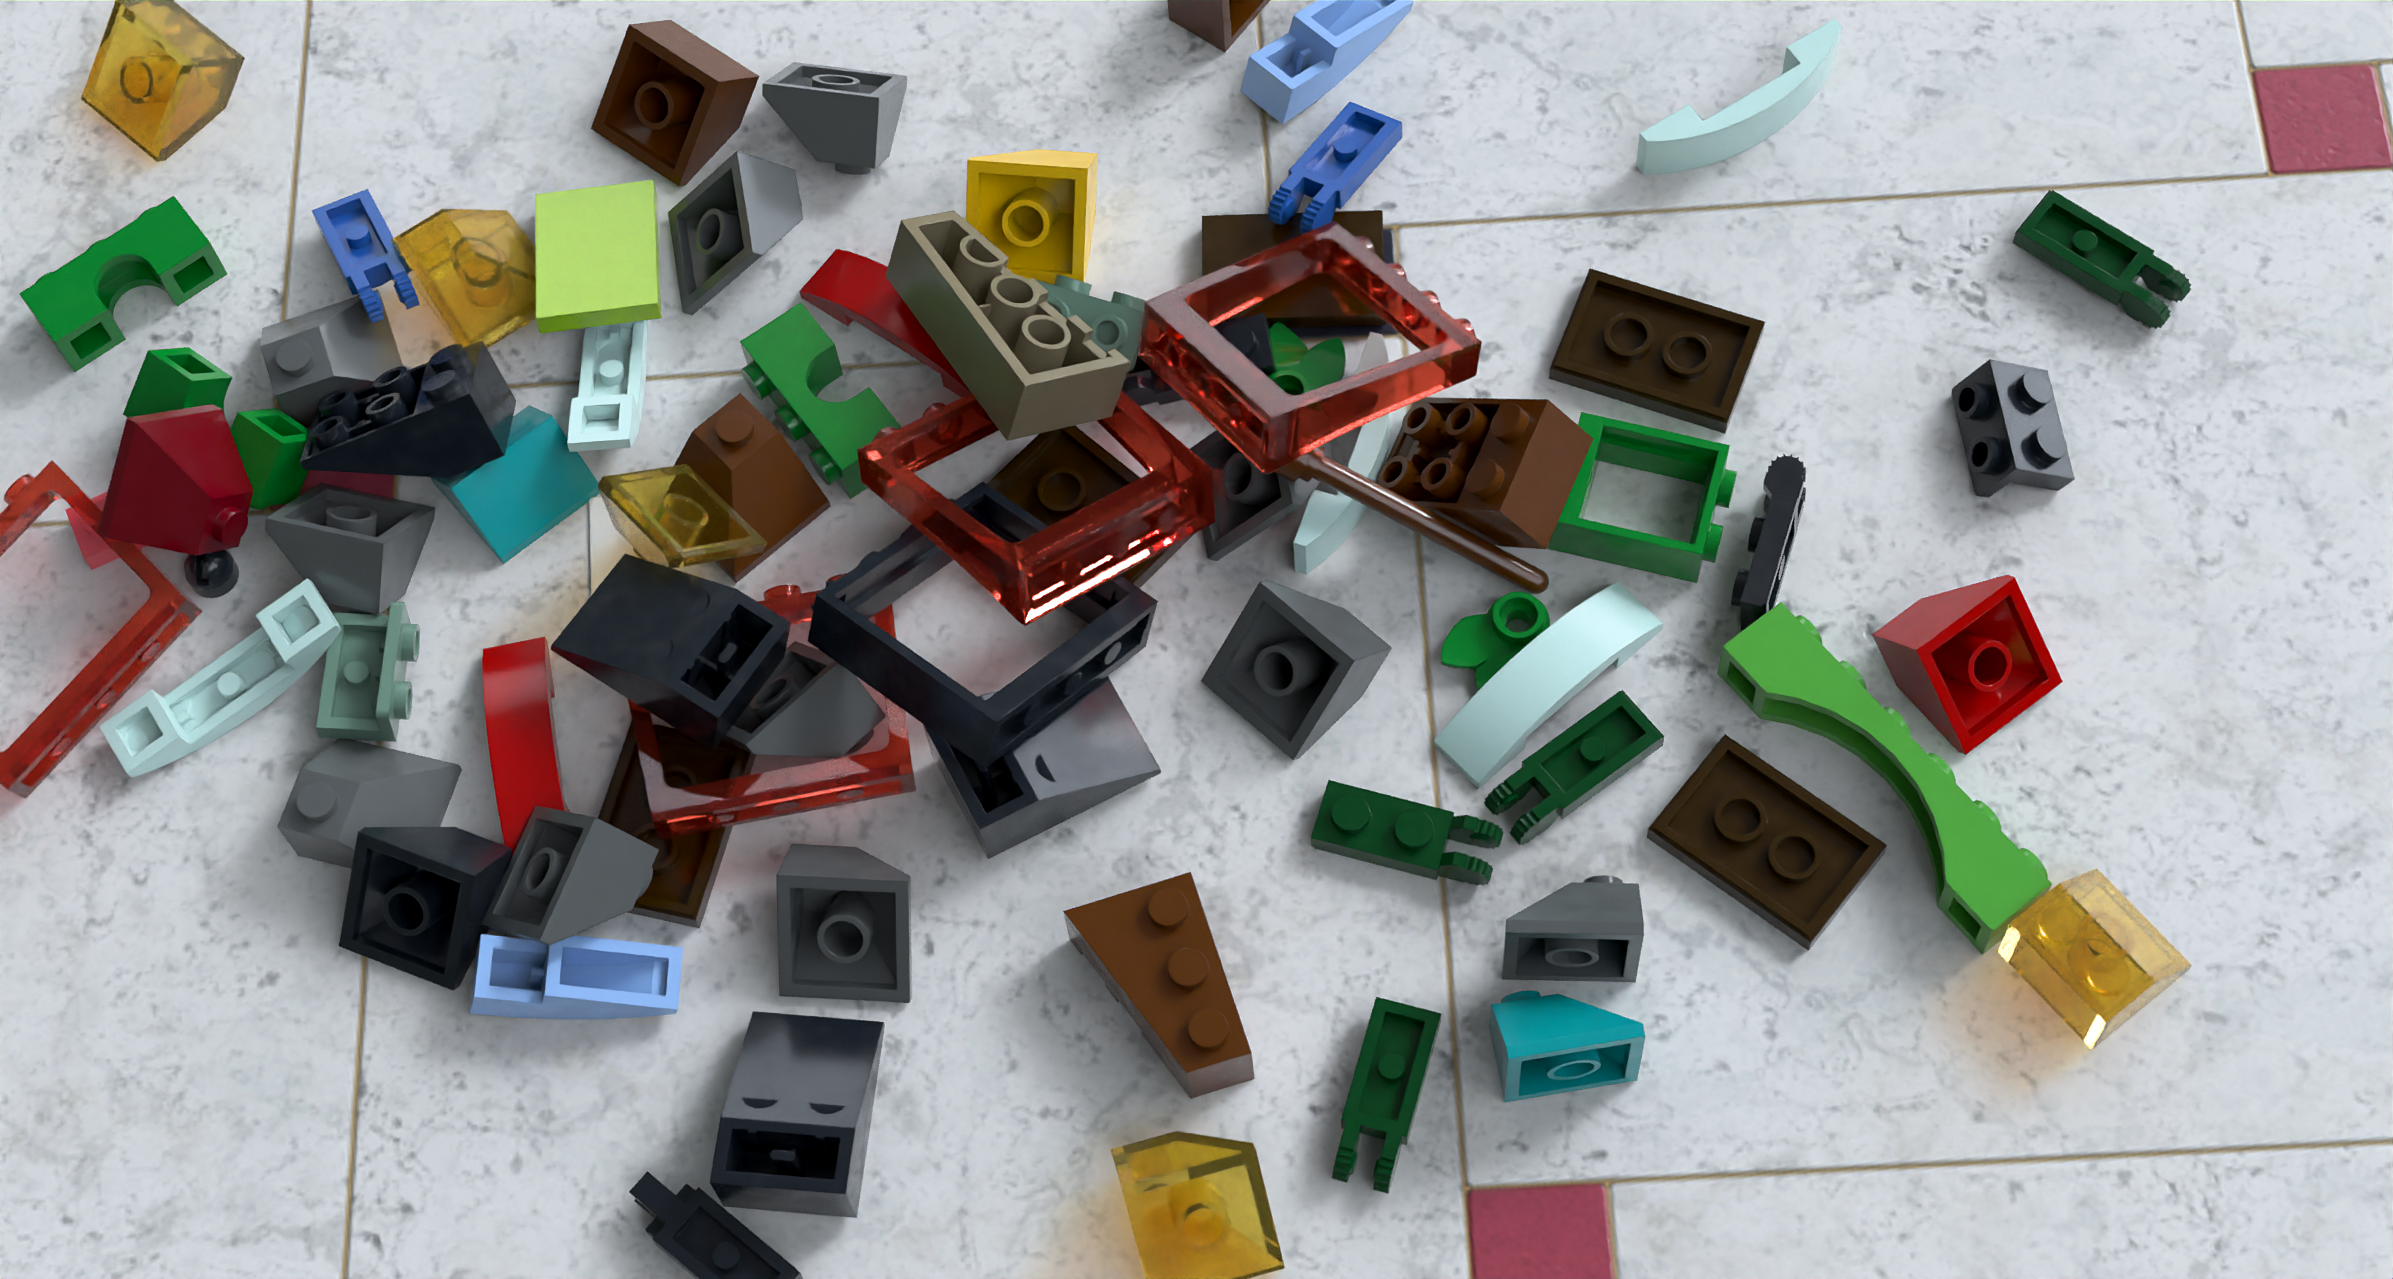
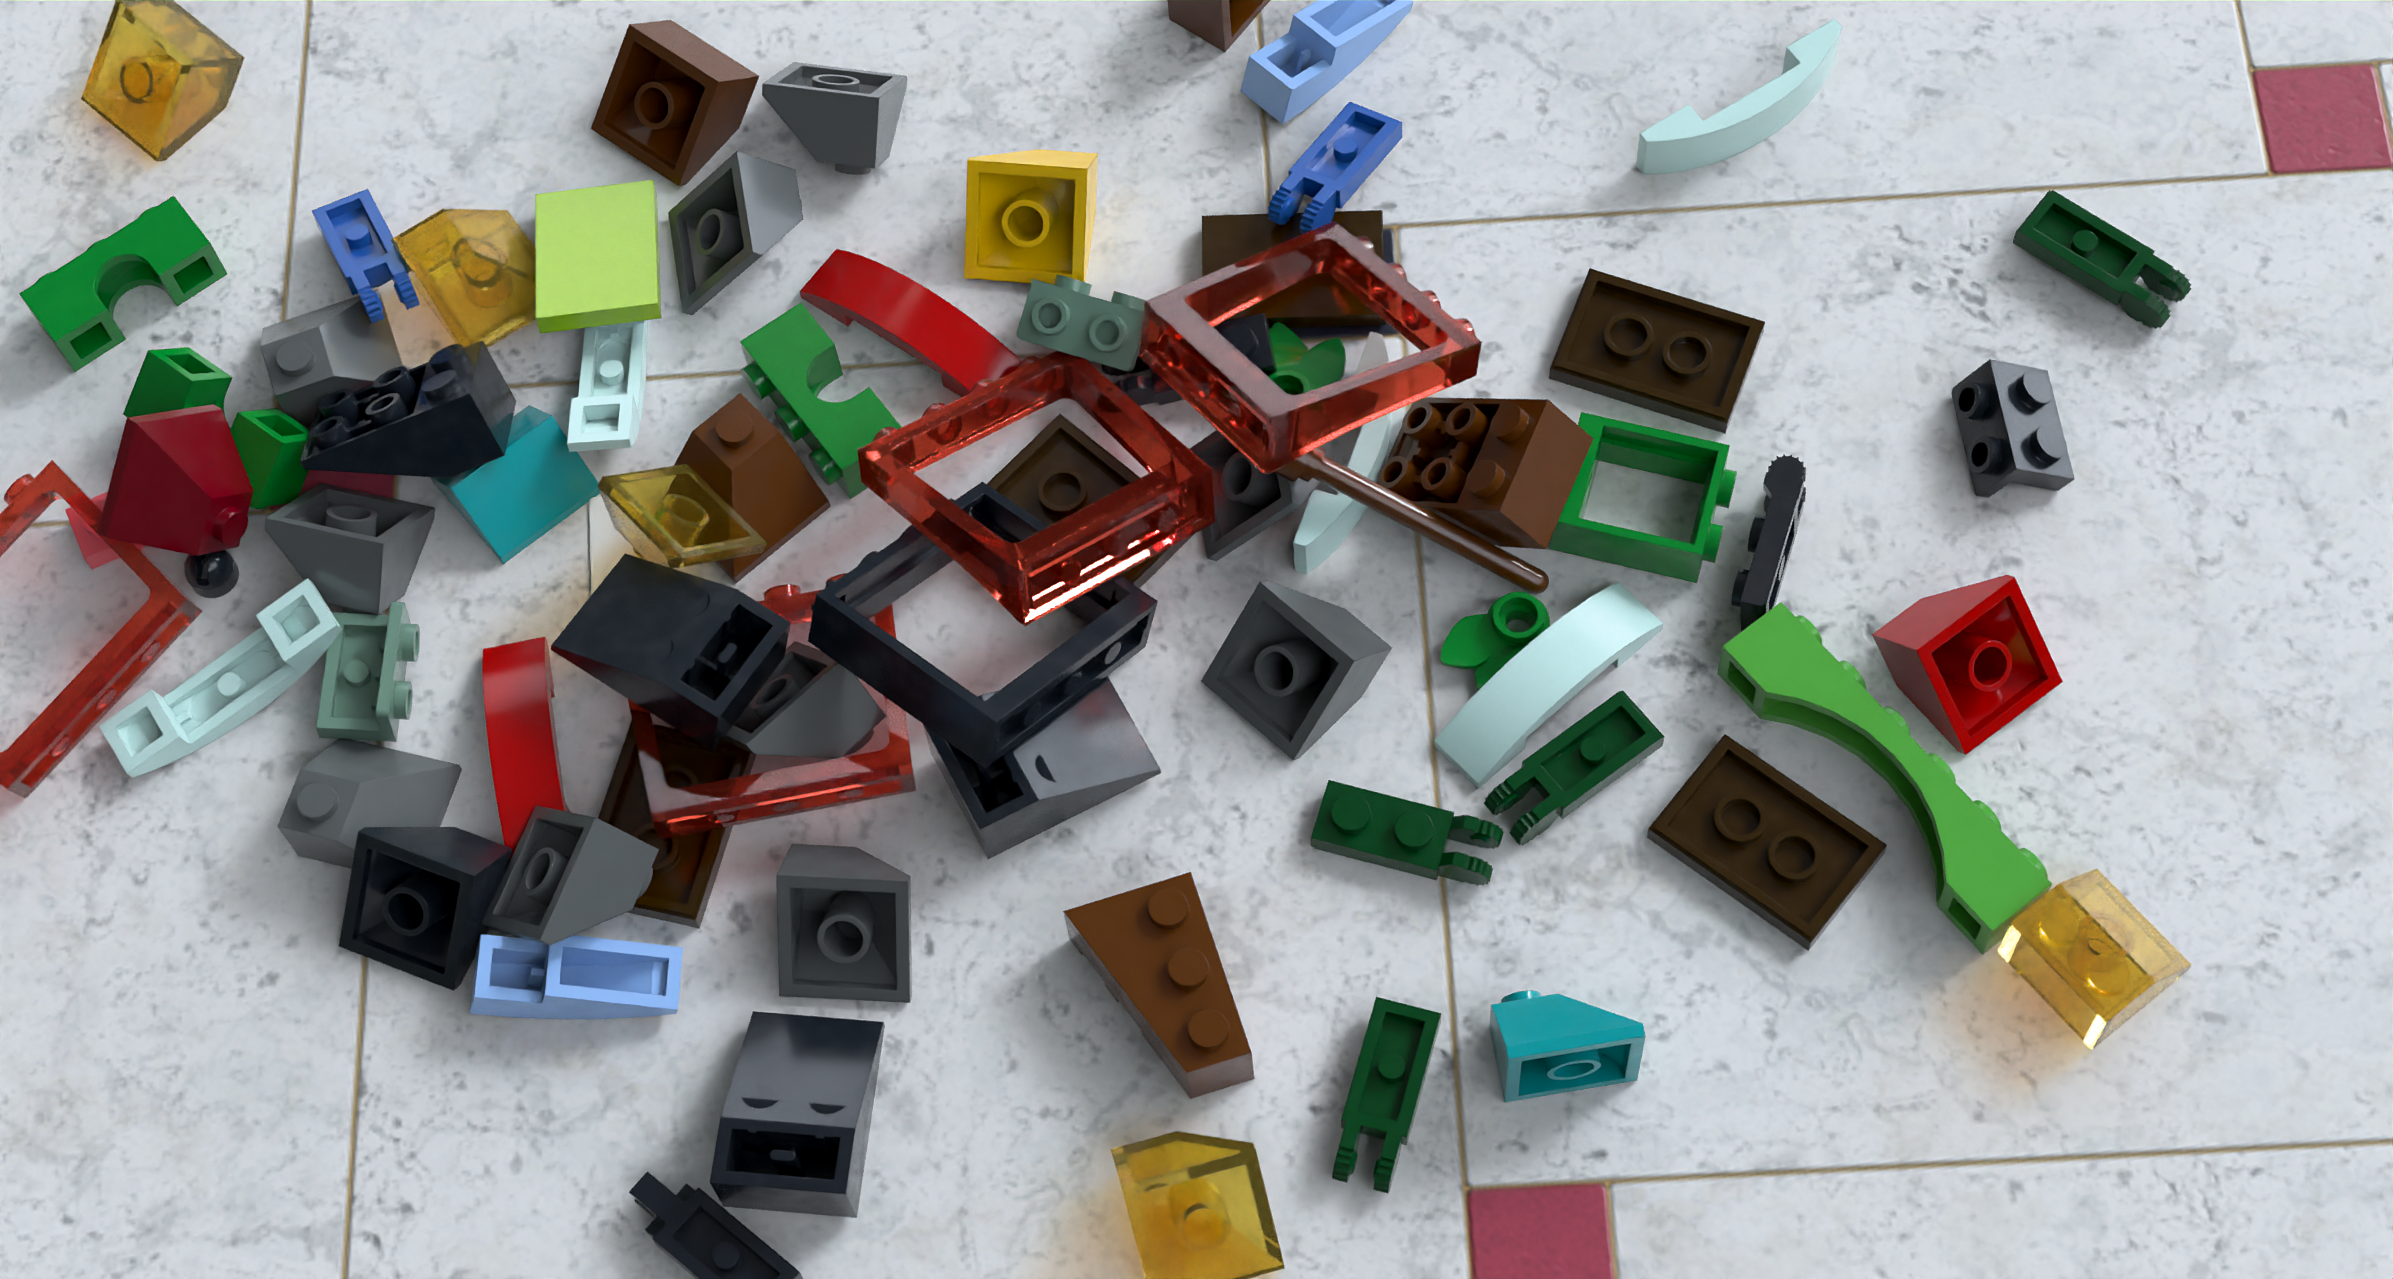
dark tan wedge [885,210,1131,441] -> none
dark grey slope [1502,875,1644,982] -> none

